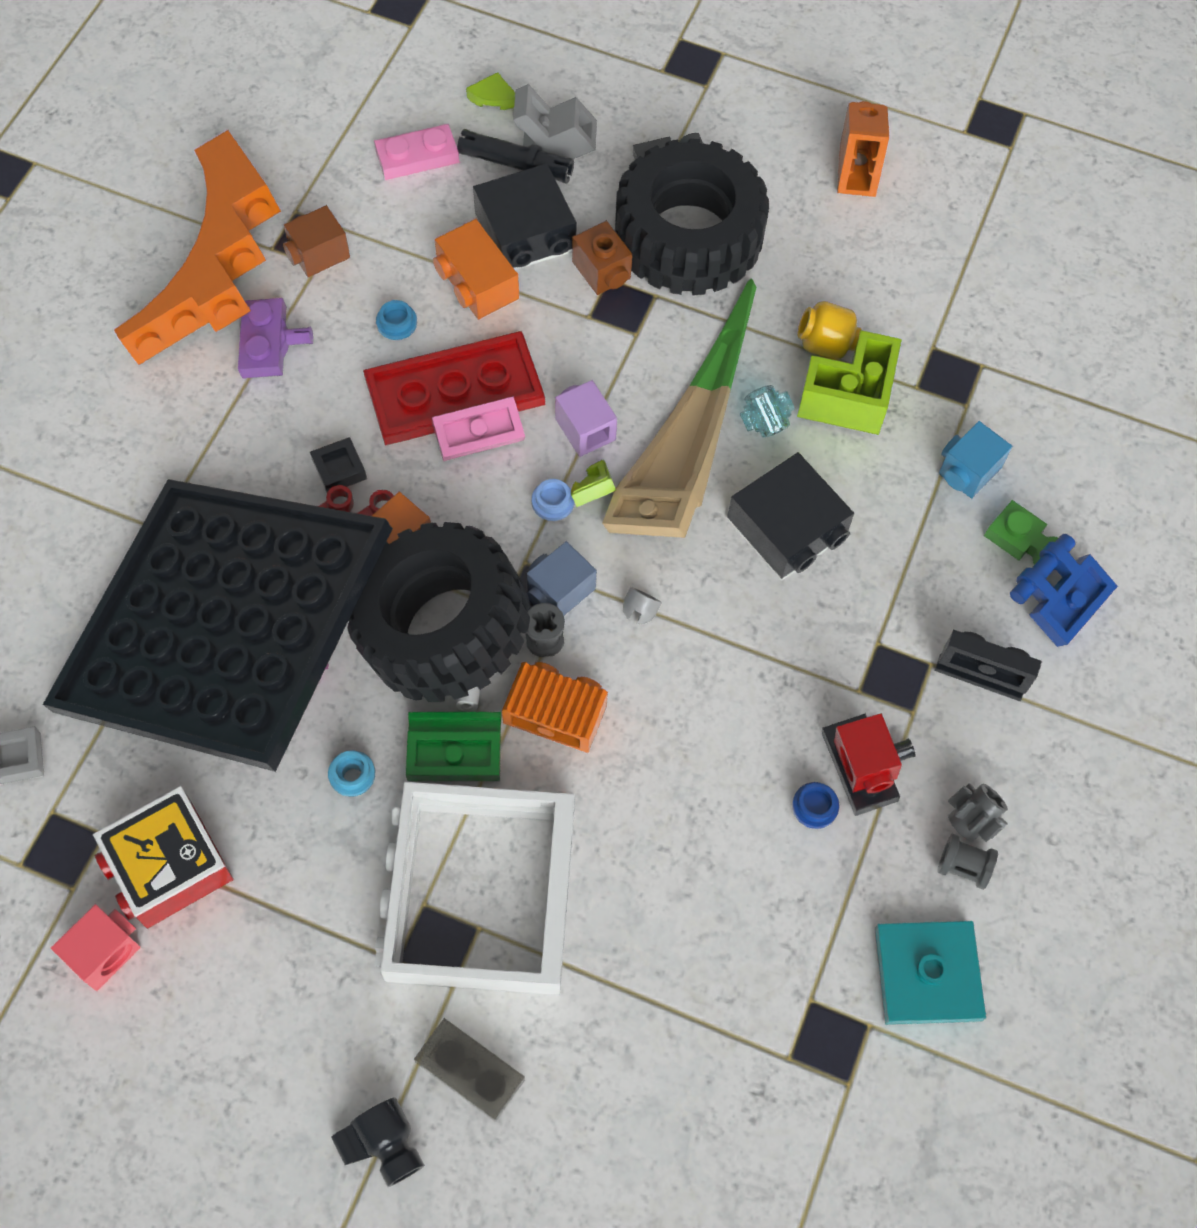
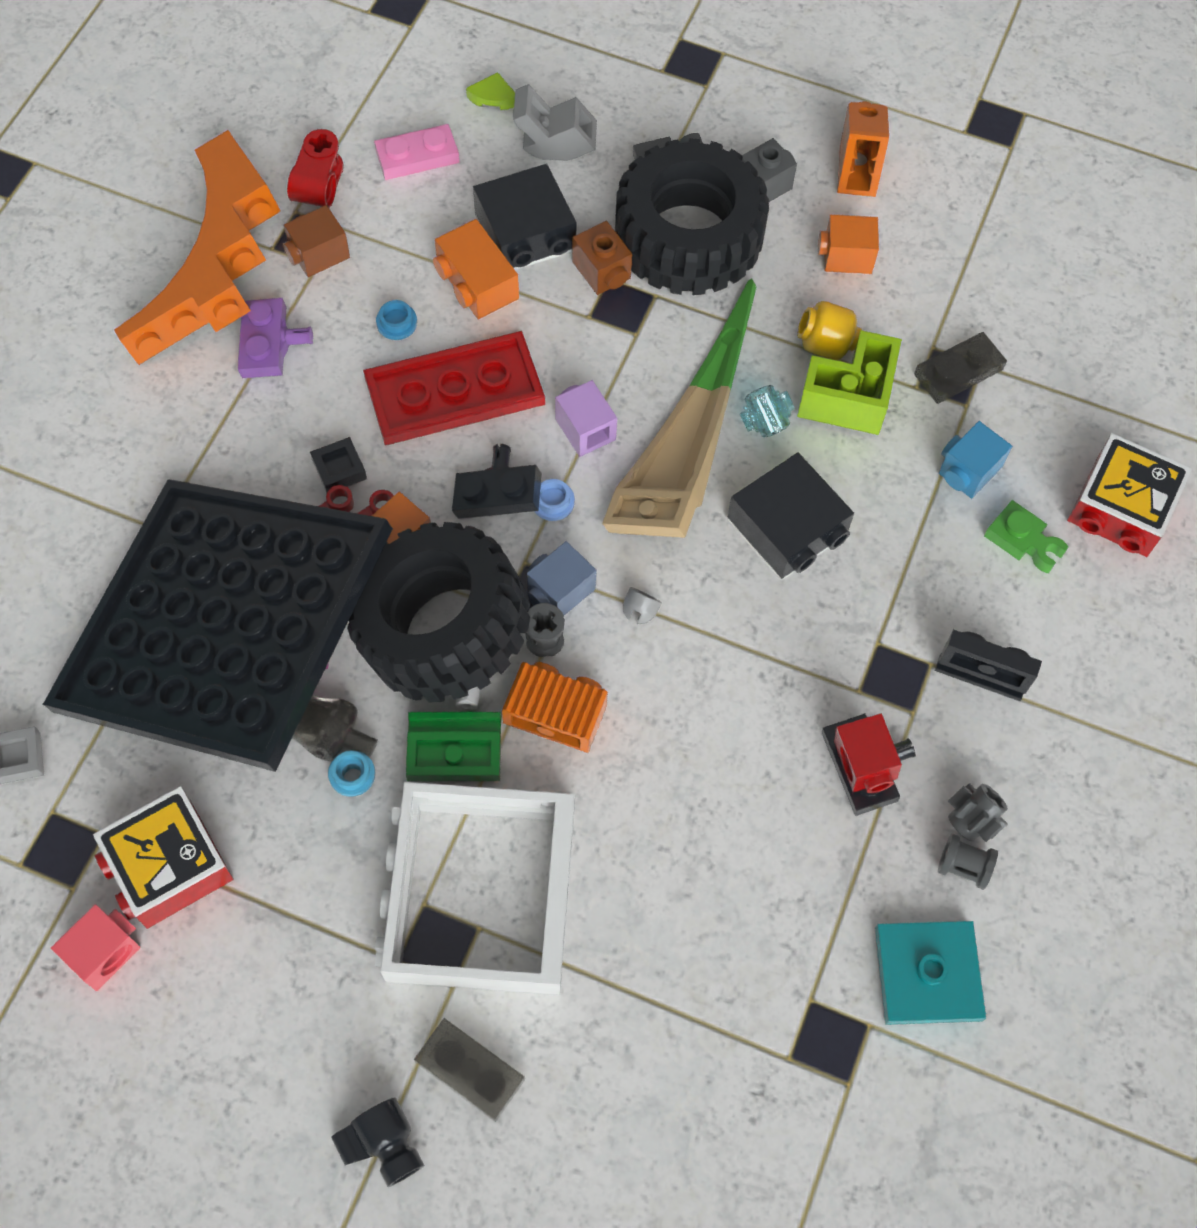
bright pink plate [432,396,525,461] -> none
black pin [457,129,574,184] -> none
lime tile [571,460,616,507] -> none
blue plate [792,782,839,829] -> none
blue plate [1010,534,1118,647] -> none
none -> red piece [287,129,344,208]
none -> clear smoke piece [292,696,378,761]
none -> black plate [452,444,542,519]
none -> dark grey brick [742,138,797,202]
none -> orange brick [818,215,879,274]
none -> clear smoke plate [914,332,1007,404]
none -> piece [1067,433,1192,557]

